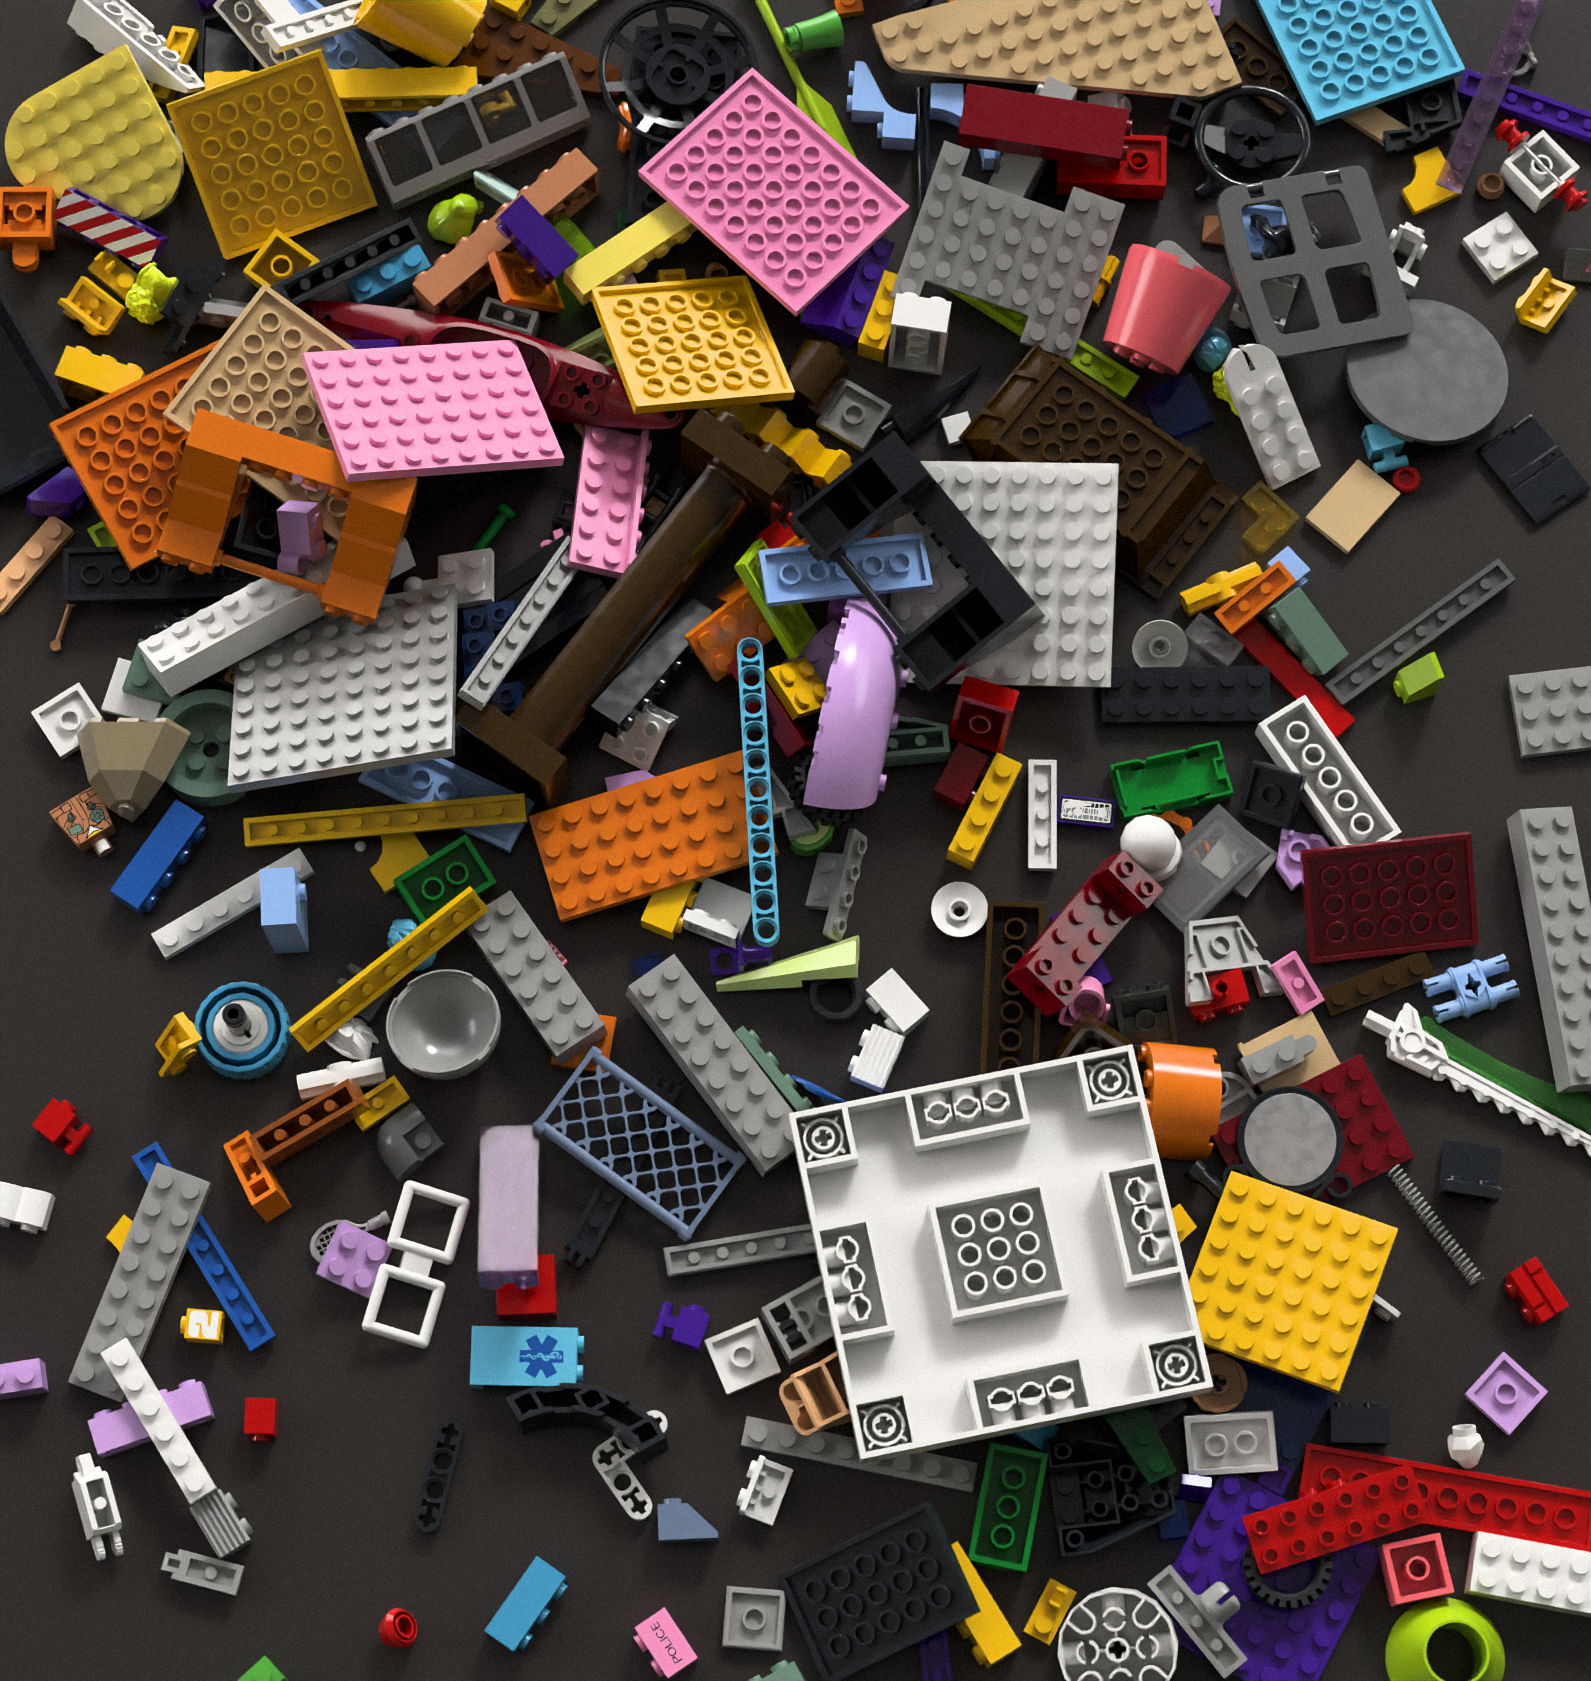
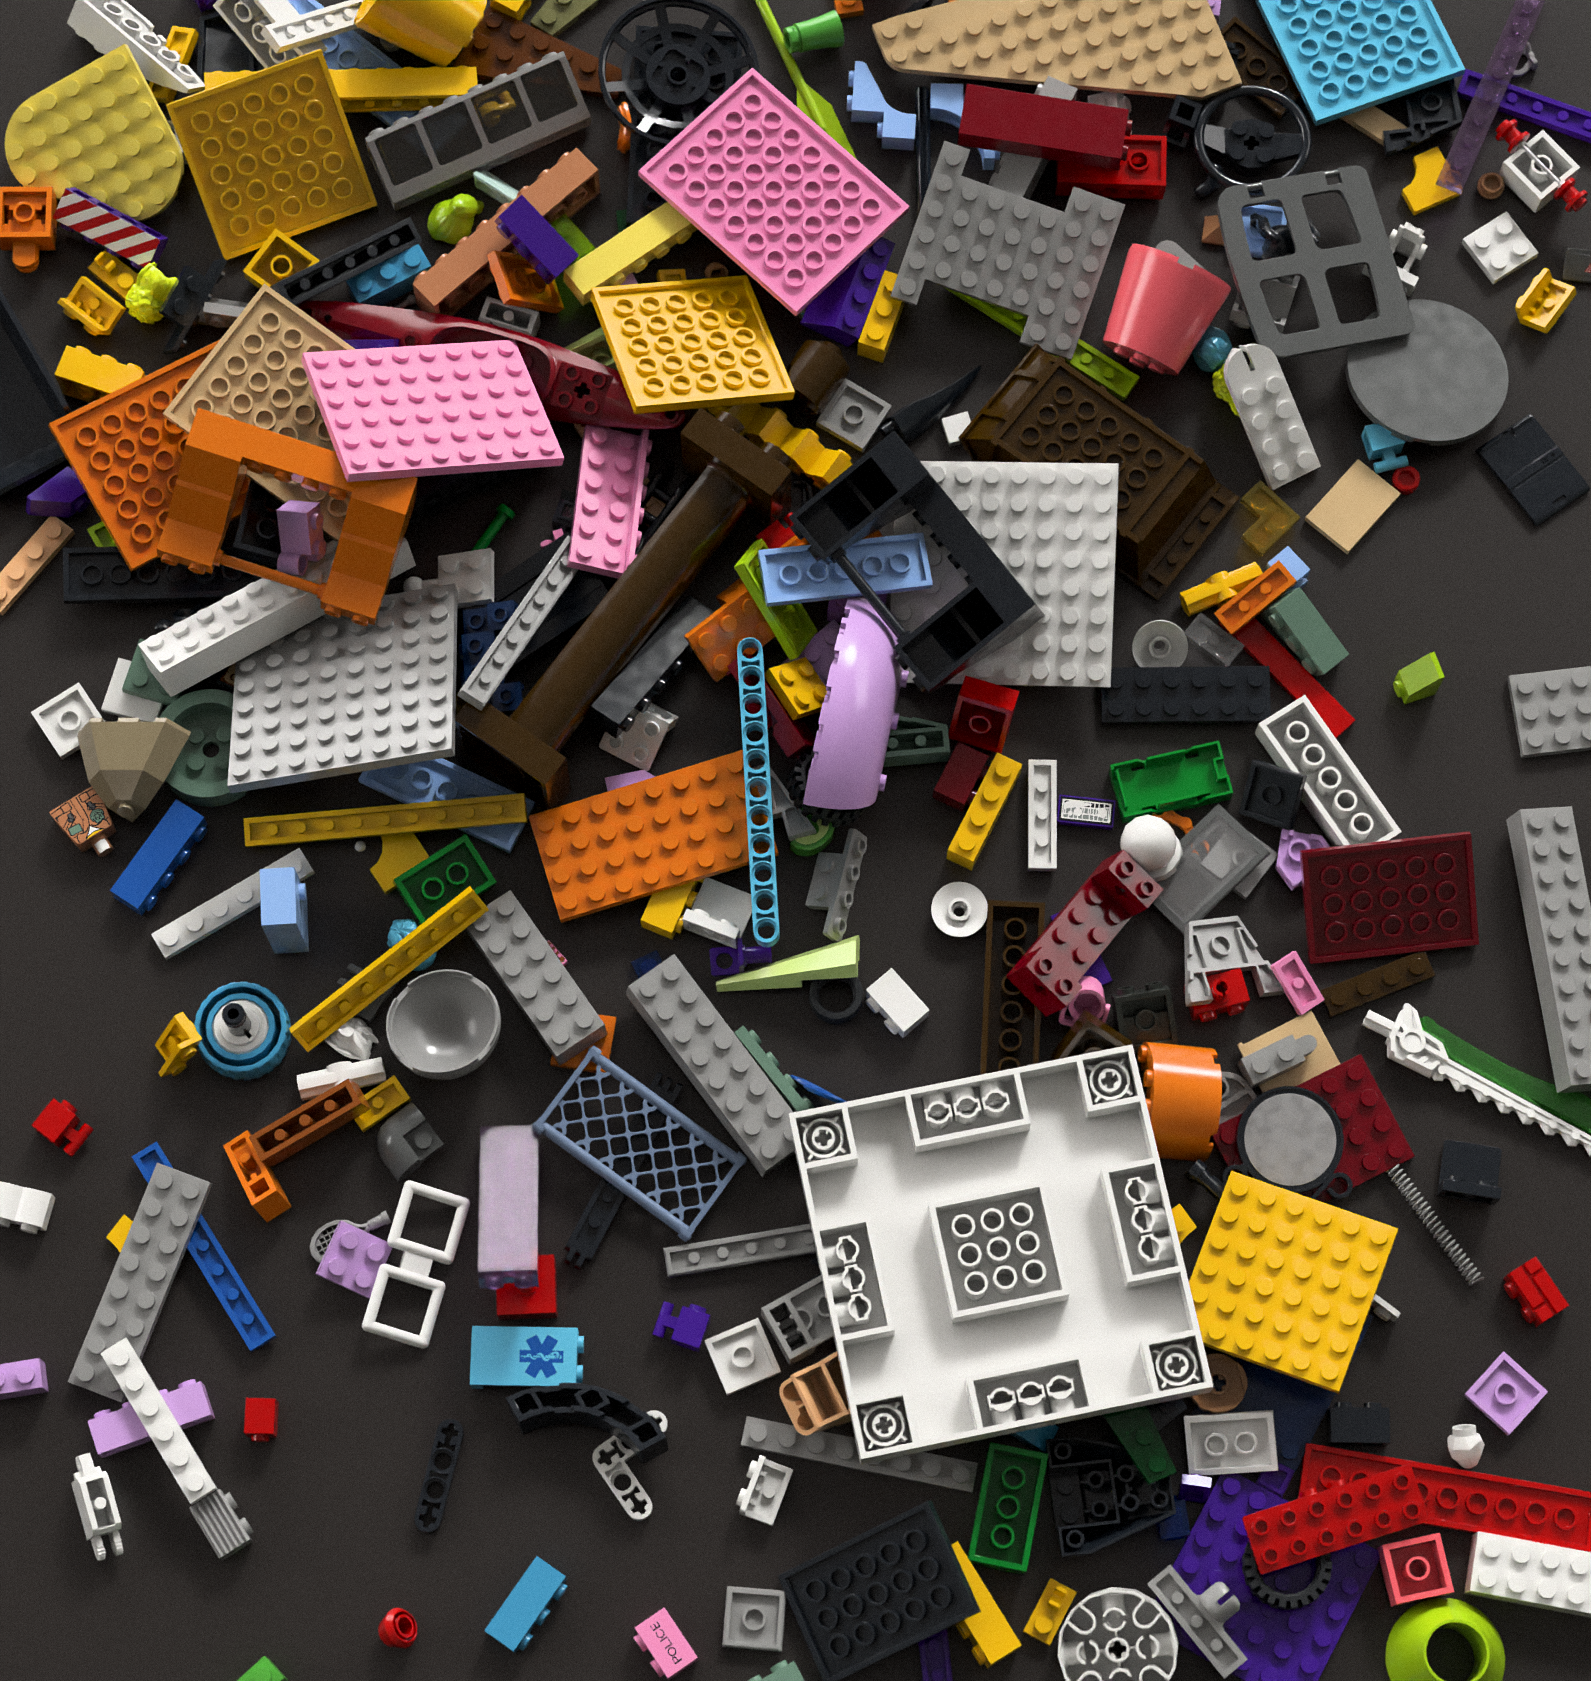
medium nougat hinge [50,604,76,652] -> none
light grey hinge [161,1549,245,1596] -> none
brick [180,1308,226,1345] -> none
sand blue slope [657,1498,718,1543] -> none
white brick [847,1024,905,1094] -> none
white brick [888,292,952,375] -> none
yellow axle [1090,255,1120,308] -> none
clear blue tile [1141,373,1215,439] -> none
dark grey plate [1324,558,1516,707] -> none
light blue pin [1422,954,1520,1023] -> none

